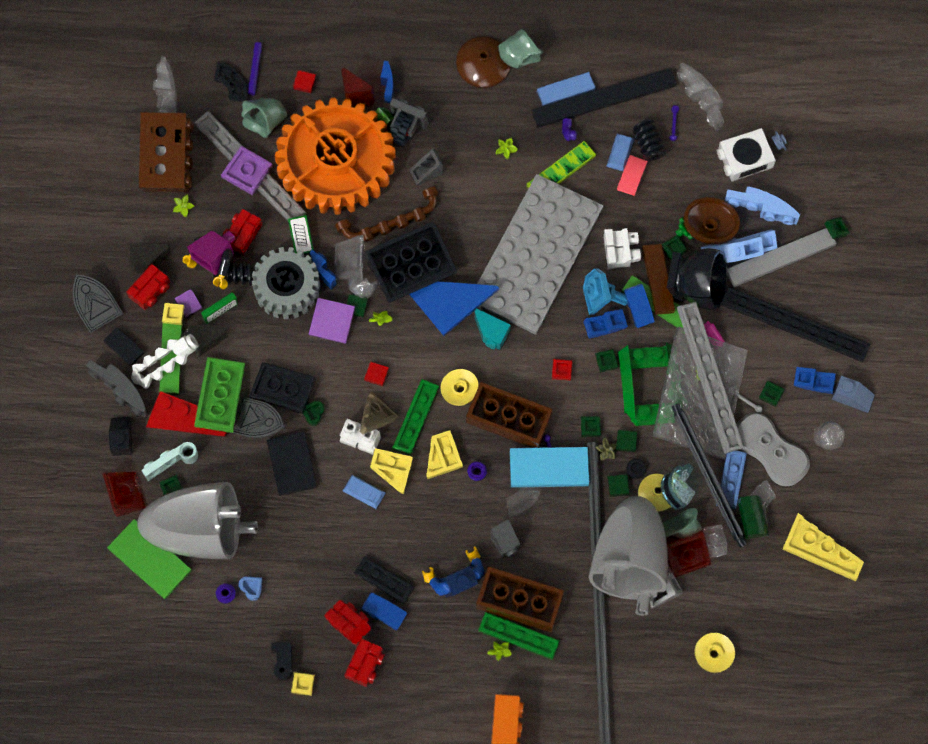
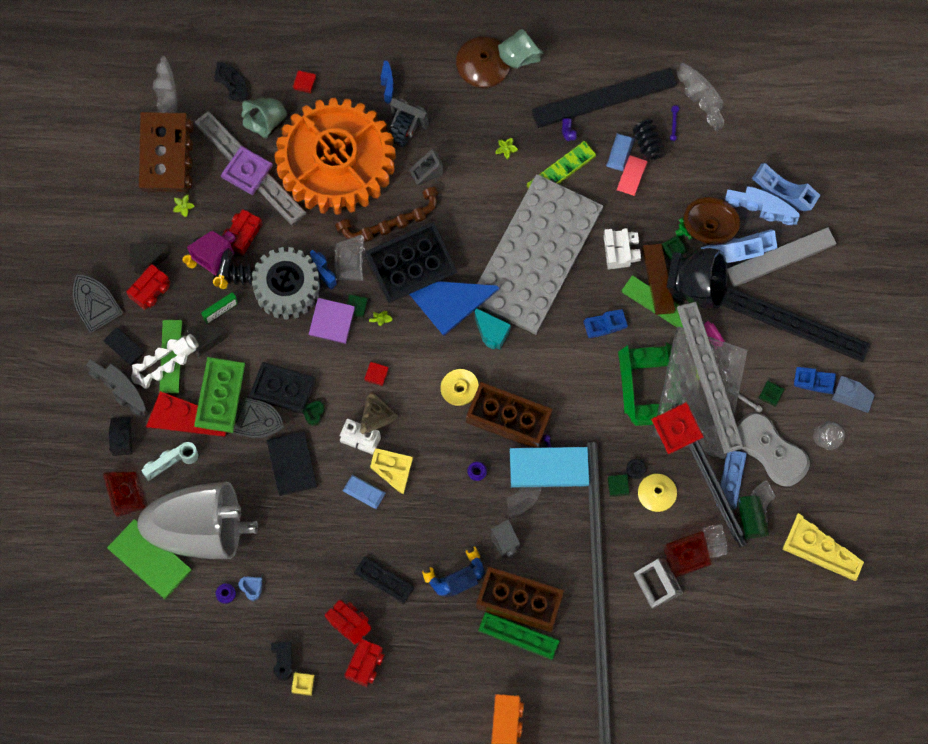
dark green tile [159,475,182,495] -> none
light yellow tile [162,303,185,325] -> none
medium lavender slope [175,289,202,318] -> none
dark purple bar [248,42,262,95] -> none
white tile [288,215,314,254] -> none
clear red slope [341,67,375,108] -> none
clear hair [348,276,379,298] -> none
blue slope [360,593,407,630] -> none
bright green tile [375,107,394,127] -> none
green tile [392,379,439,456] -> none
light yellow wing [426,430,463,479] -> none
lime plant [487,642,511,661] -> none
medium blue tile [537,72,595,106] -> none
red tile [552,359,572,381] -> none
dark green tile [581,416,601,437] -> none
dark azure piece [583,269,627,315] -> none
light grey windscreen [589,496,668,616] -> none
dark green tile [595,349,619,373] -> none
olive plant [595,438,616,460] -> none
dark green tile [616,430,637,452] -> none
blue slope [624,283,655,328] -> none
clear light blue brick [661,463,695,511] -> none
sand green piece [663,508,702,540] -> none
light yellow dish [695,633,735,673] -> none
white brick [717,128,776,181] -> none
sand blue plate [771,131,787,150] -> none
dark green tile [824,217,849,239] -> none
none -> red tile [651,402,704,454]
none -> medium blue arch [752,163,820,211]

